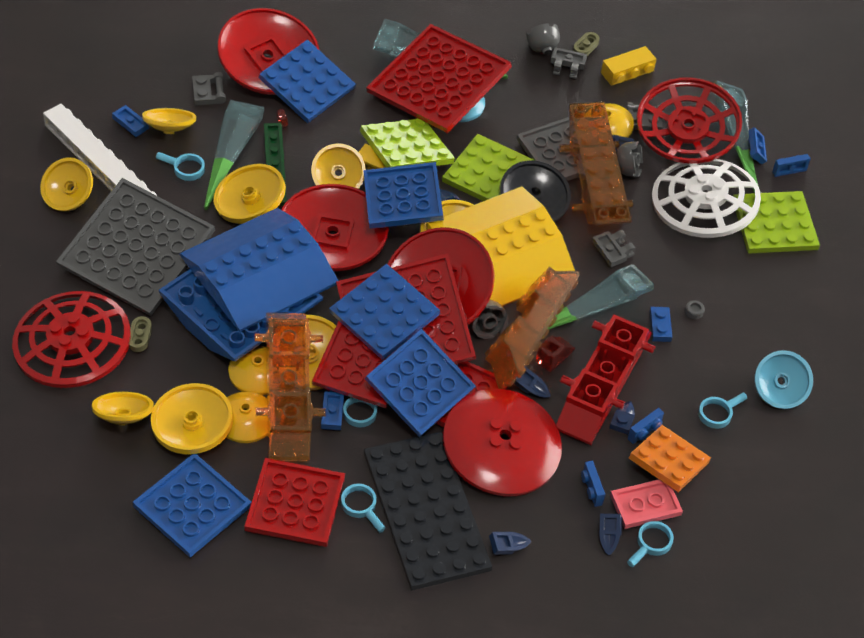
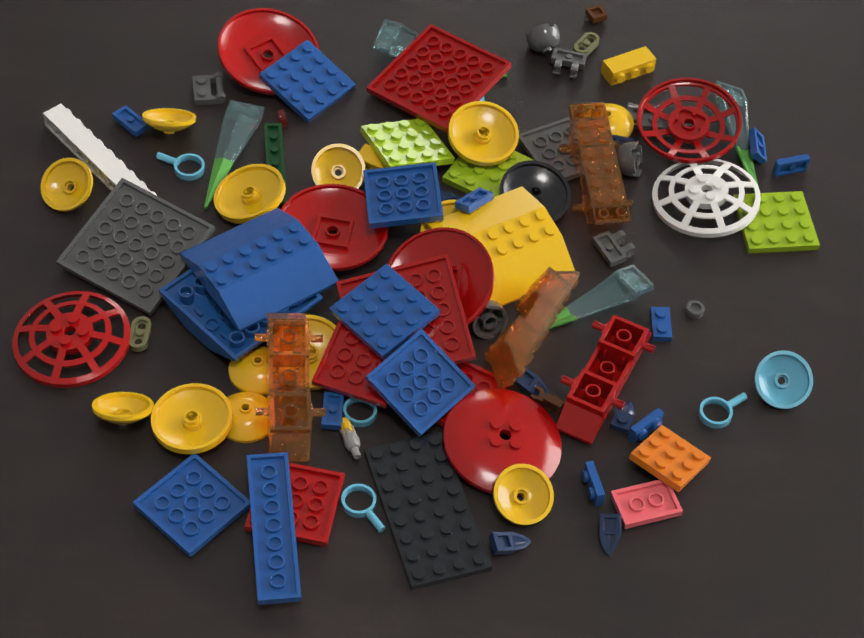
clear red slope [536,336,575,372] -> none
medium azure piece [627,521,674,567] -> none
none -> blue plate [247,452,301,605]
none -> light grey piece [339,417,361,459]
none -> yellow dish [448,101,519,166]
none -> blue plate [455,187,494,213]
none -> yellow dish [493,464,554,526]
none -> reddish brown plate [530,386,564,417]
none -> reddish brown plate [585,4,608,23]

